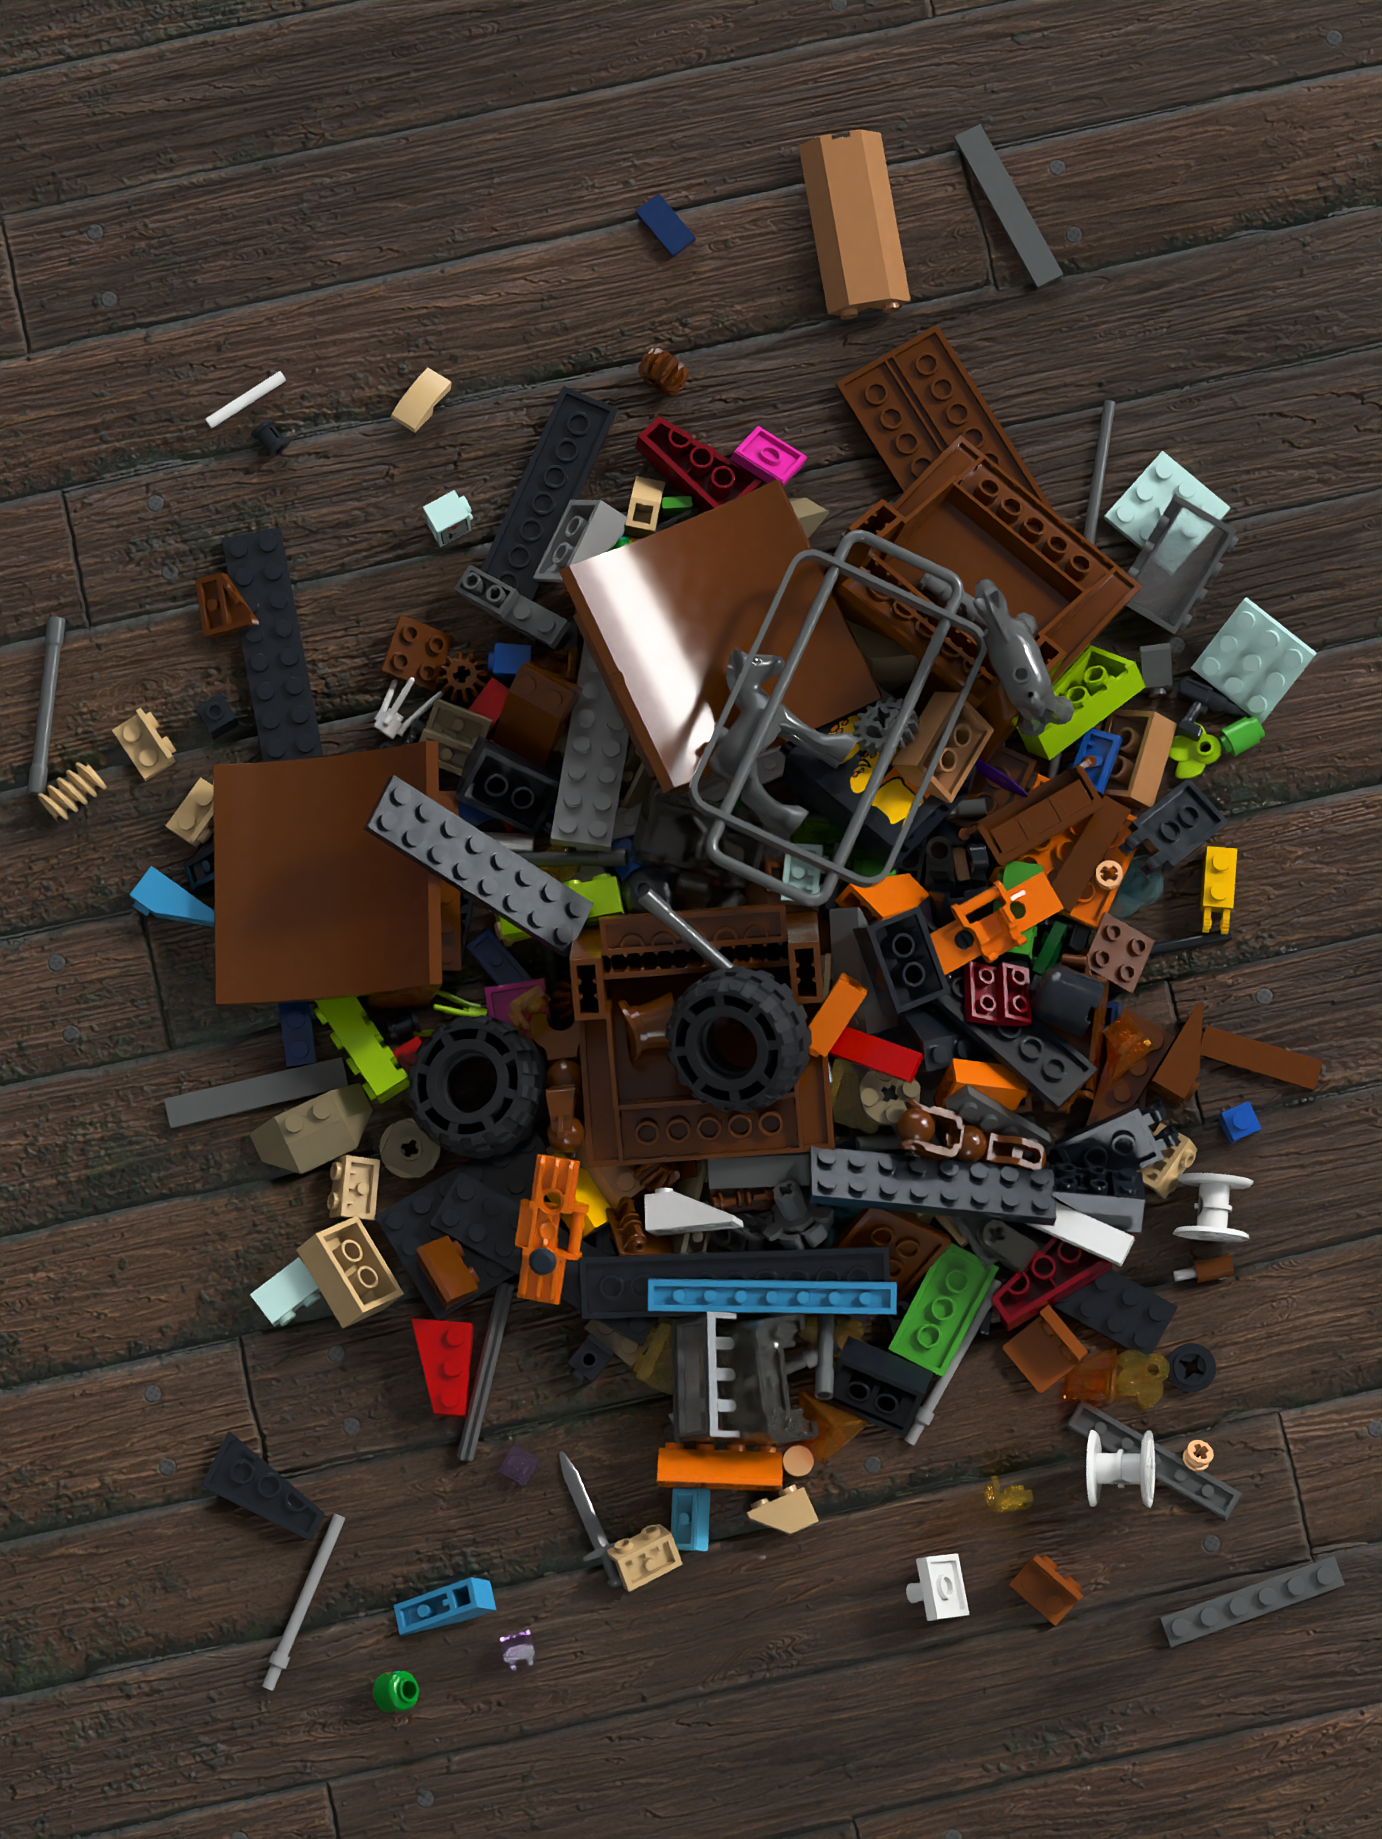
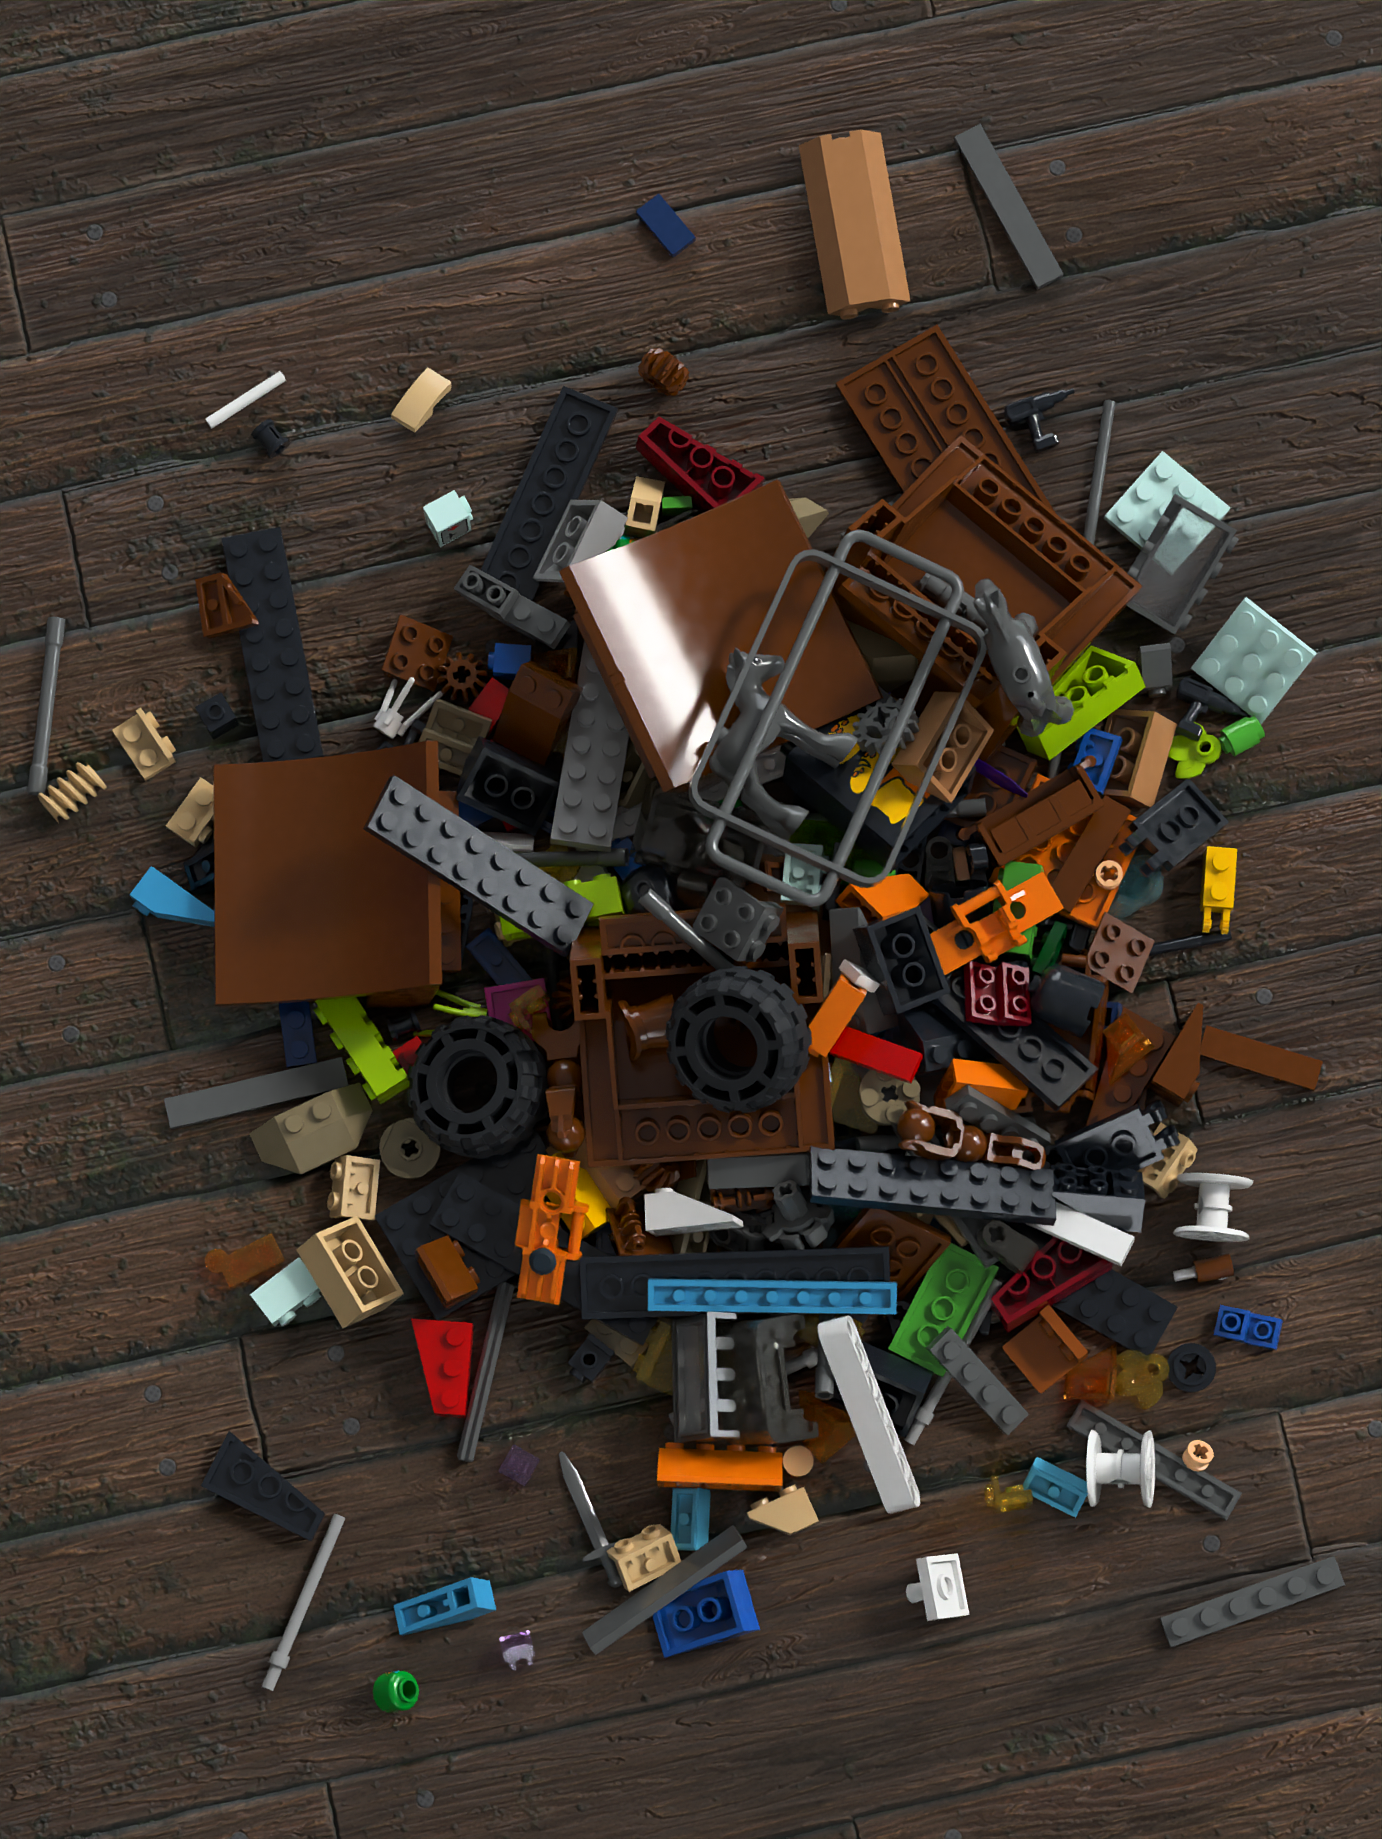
dark pink tile [730,426,808,487] -> none
dark orange bracket [1008,1555,1083,1626] -> none
blue brick [1218,1101,1262,1145] -> none
none -> clear orange hinge [205,1233,286,1288]
none -> dark grey tile [582,1525,747,1655]
none -> blue slope [652,1570,760,1658]
none -> dark grey bracket [693,877,784,962]
none -> white beam [818,1315,920,1514]
none -> white tile [839,959,880,993]
none -> dark grey plate [926,1326,1029,1436]
none -> black piece [1004,388,1075,453]
none -> medium azure slope [1020,1457,1088,1518]
none -> blue slope [1214,1305,1283,1351]

